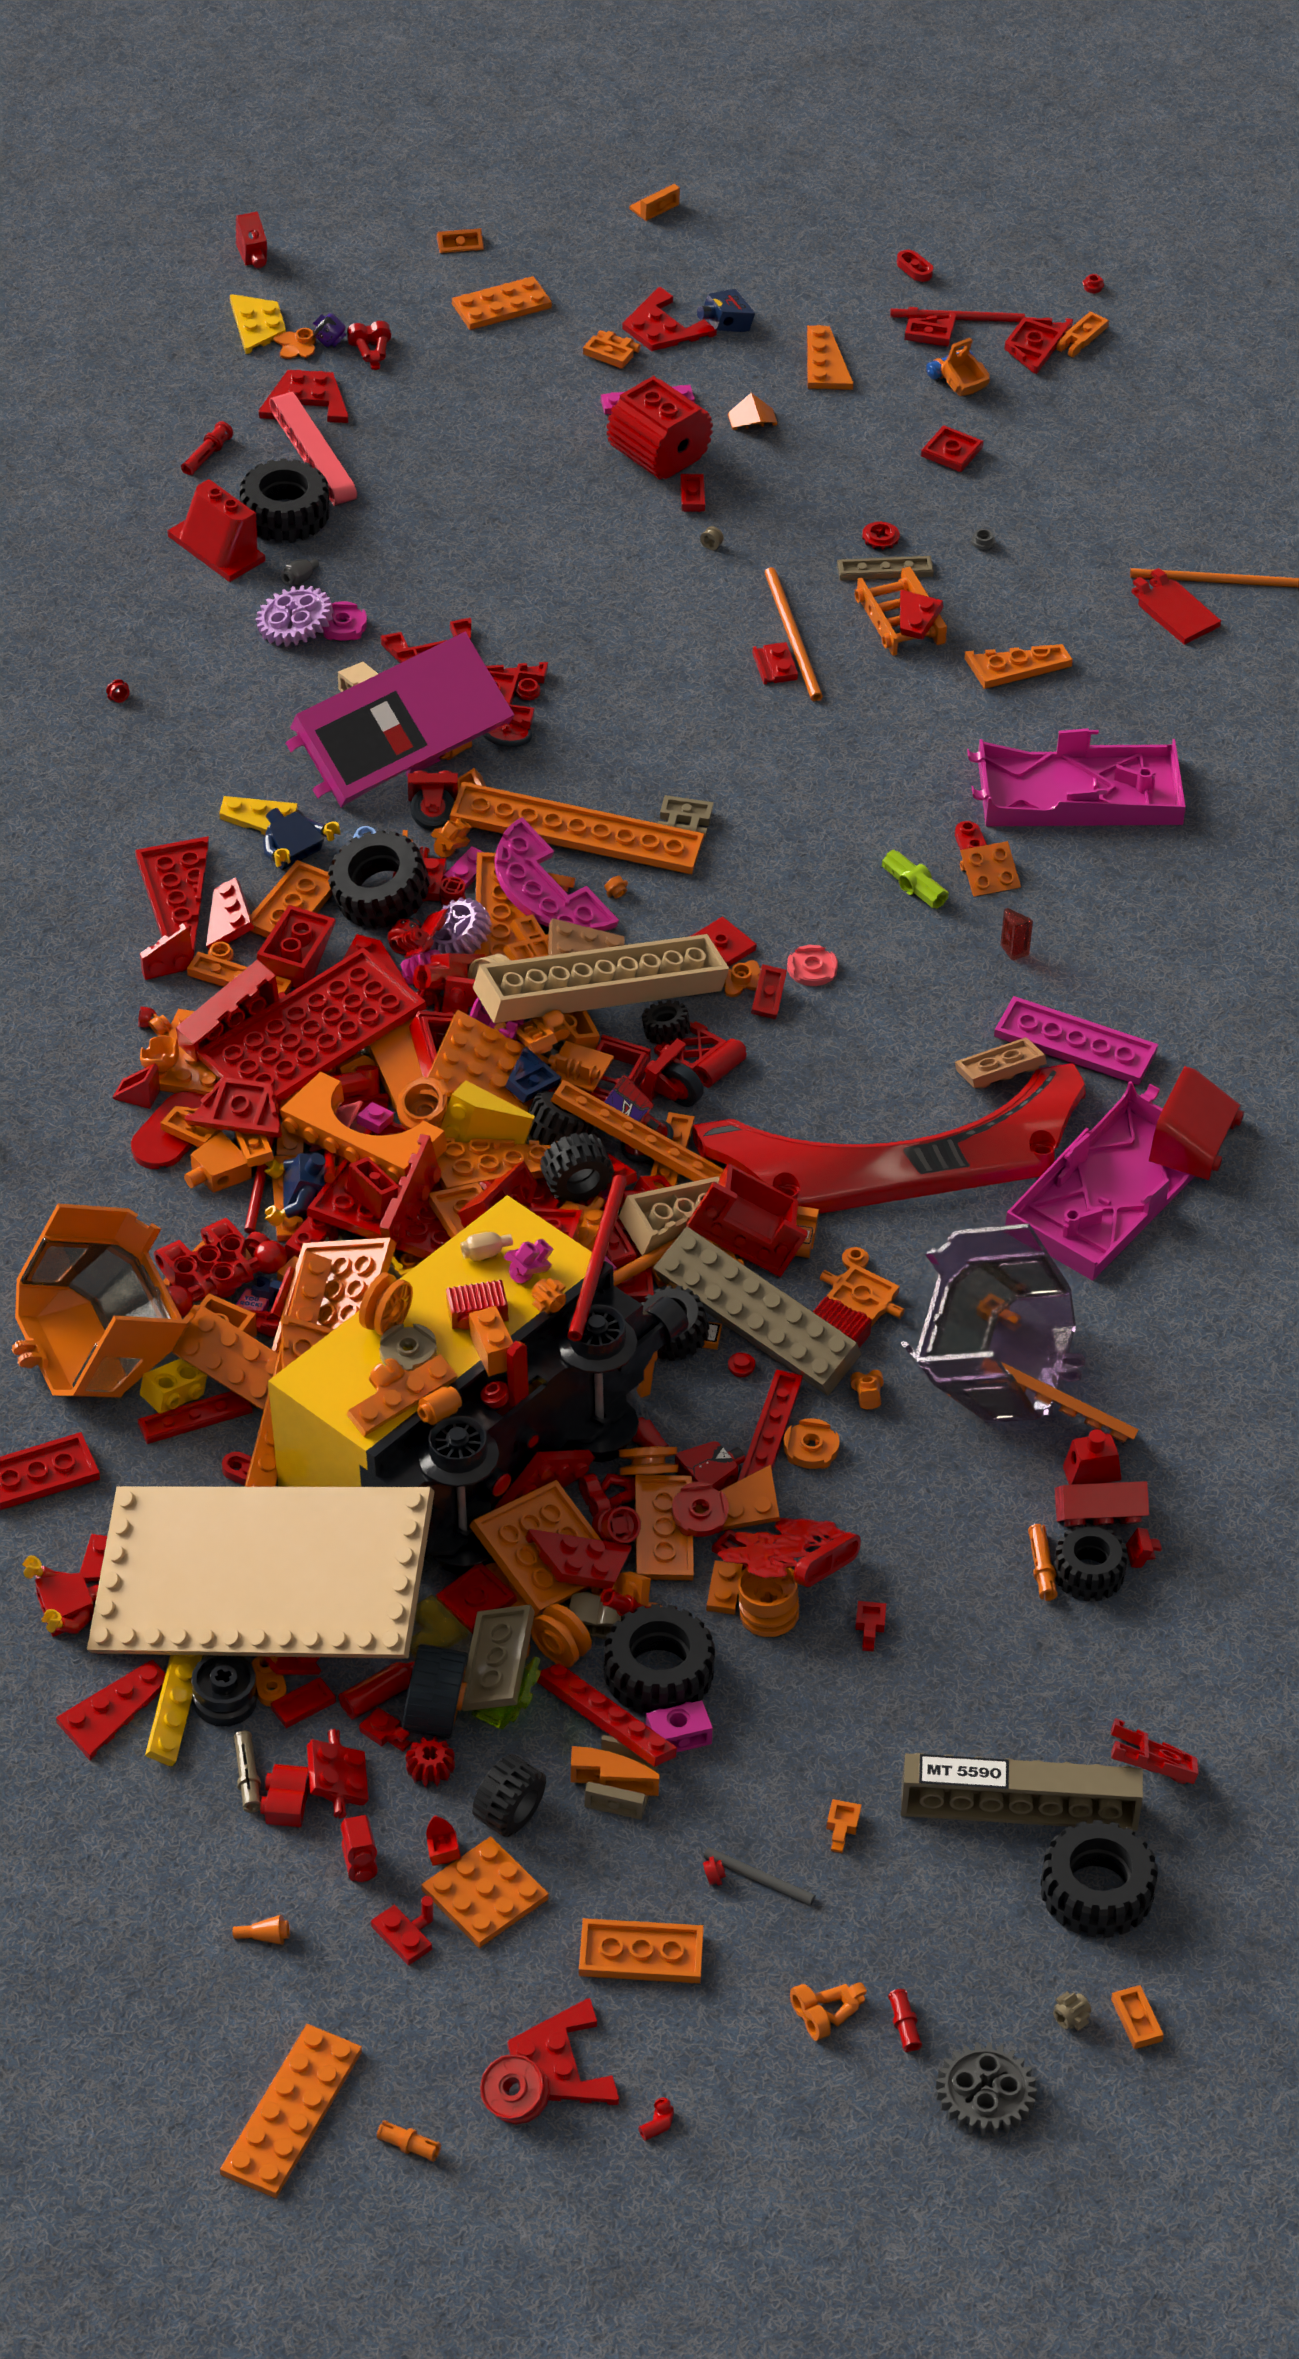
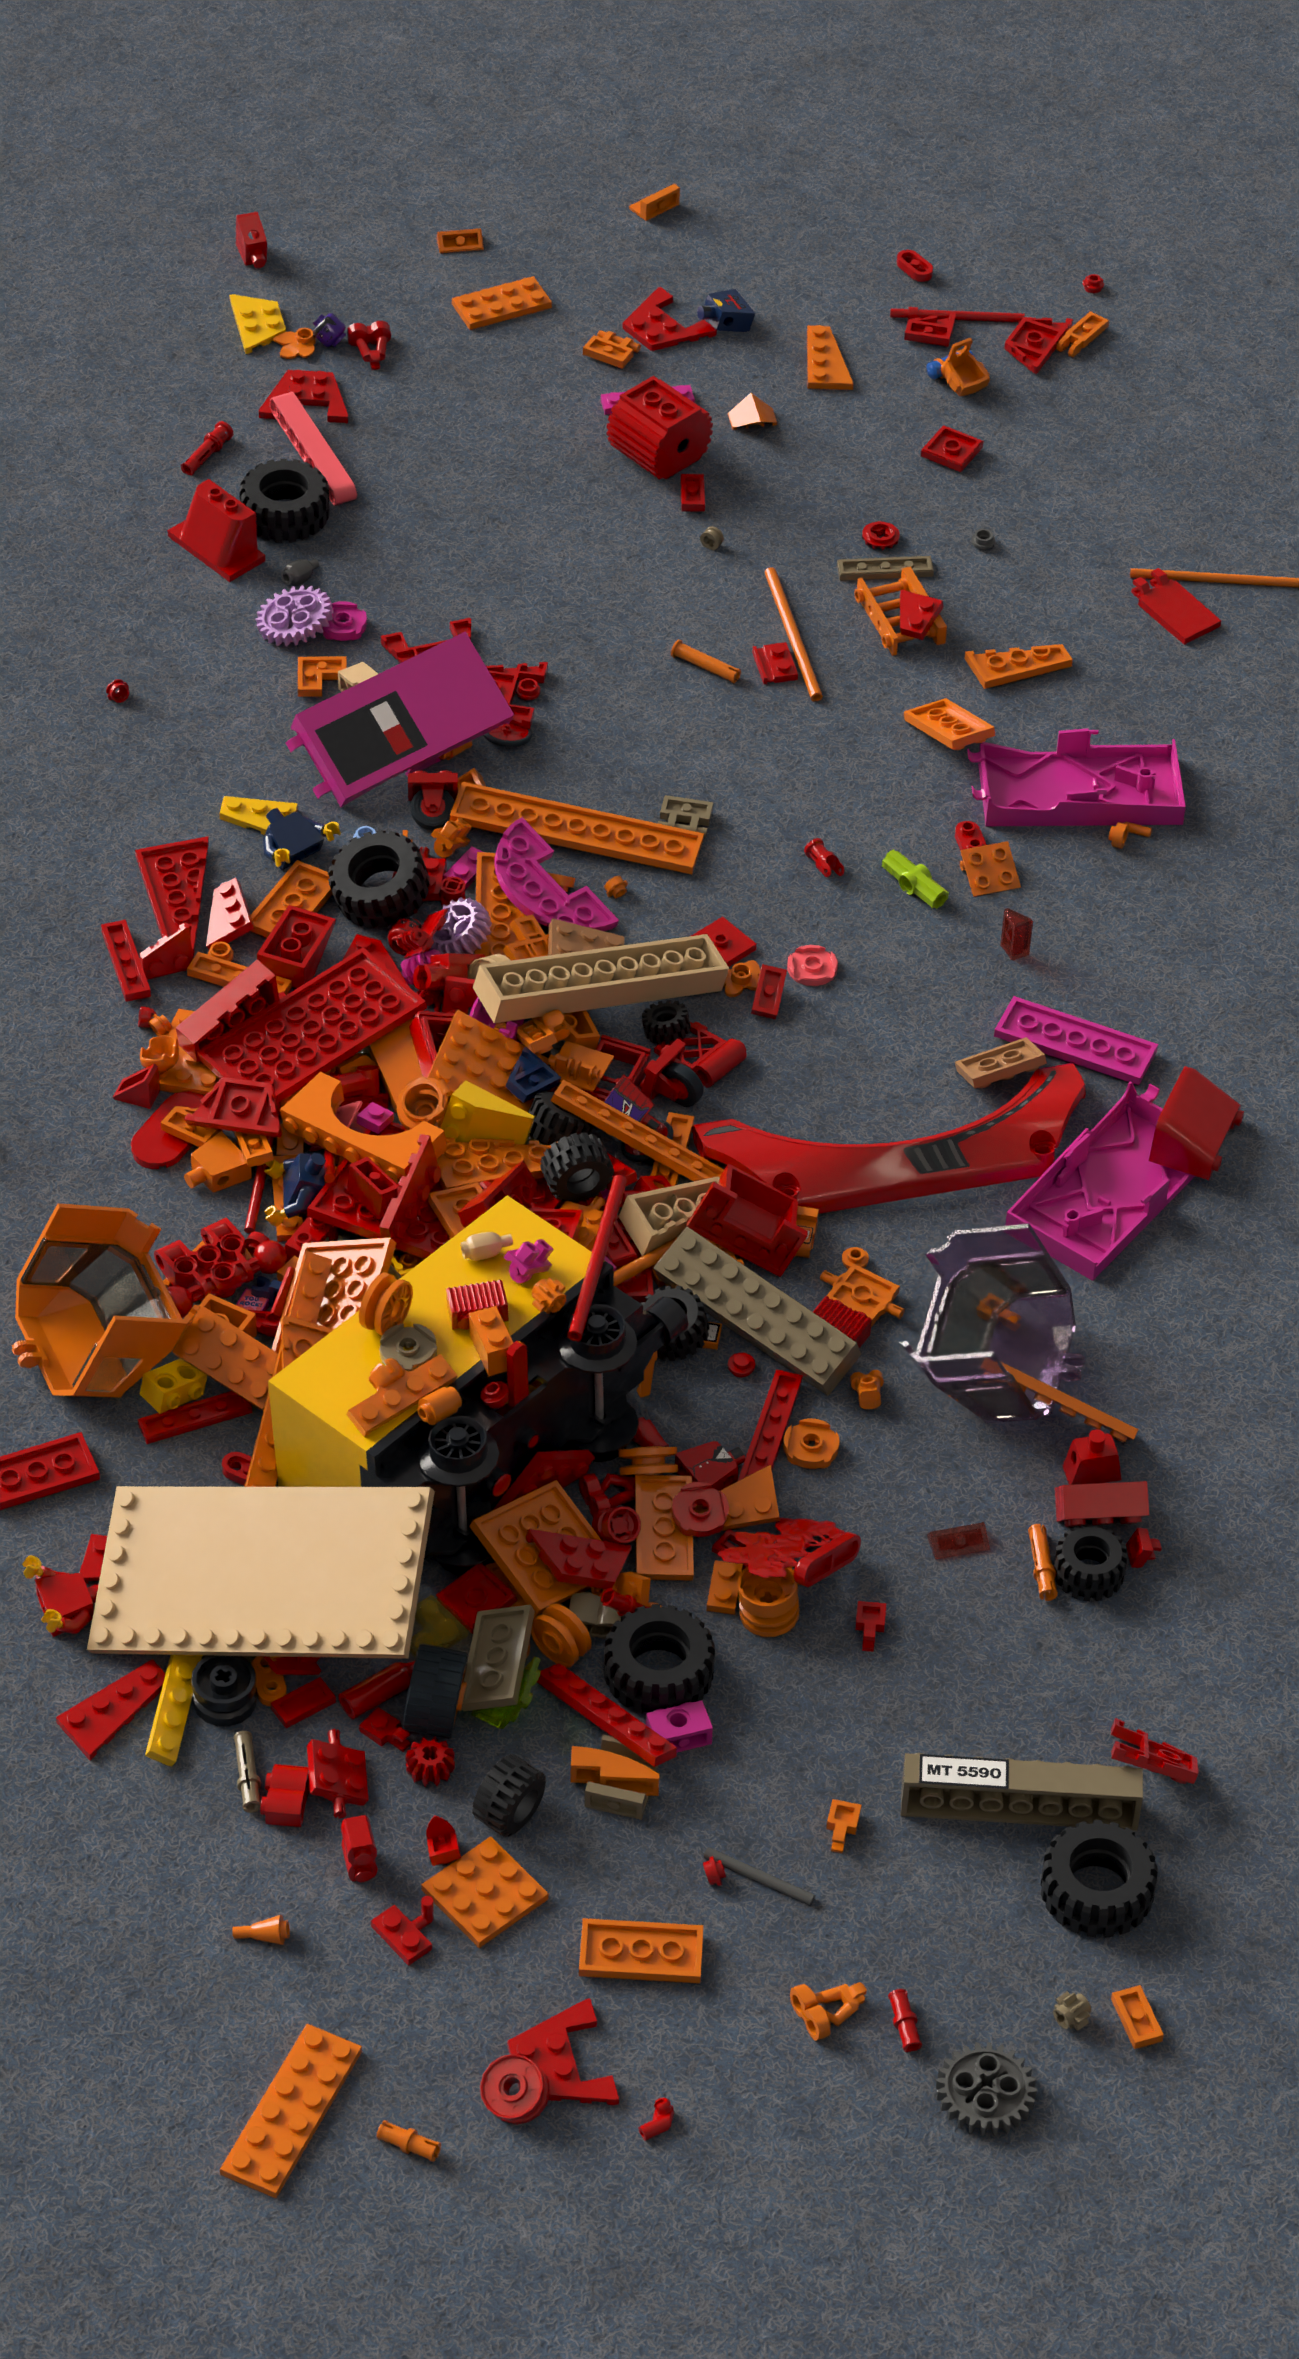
none -> red plate [101,919,151,1002]
none -> orange plate [298,656,347,697]
none -> orange pin [671,639,741,683]
none -> red piece [804,838,844,877]
none -> orange plate [904,698,995,750]
none -> clear red slope [927,1522,990,1560]
none -> orange plate [1108,822,1152,849]

